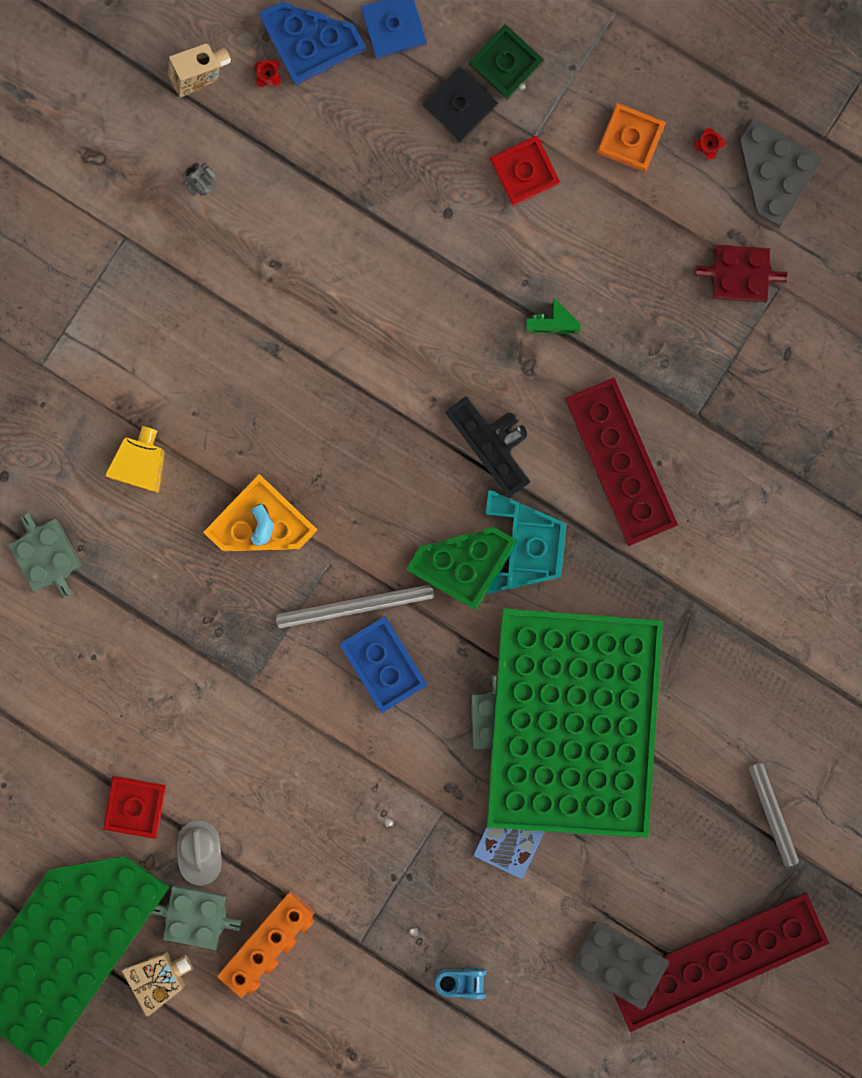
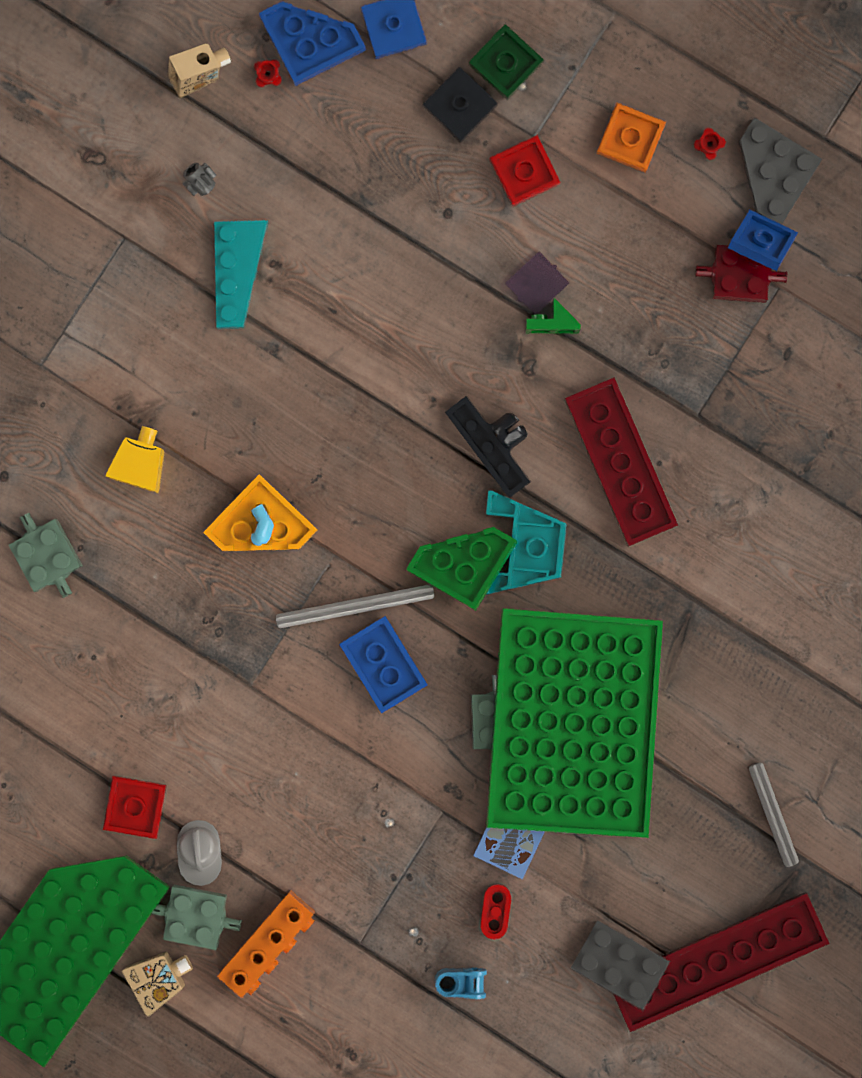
none -> teal wing [214,220,269,329]
none -> red plate [480,883,511,939]
none -> clear purple piece [505,252,569,315]
none -> blue plate [728,210,798,271]

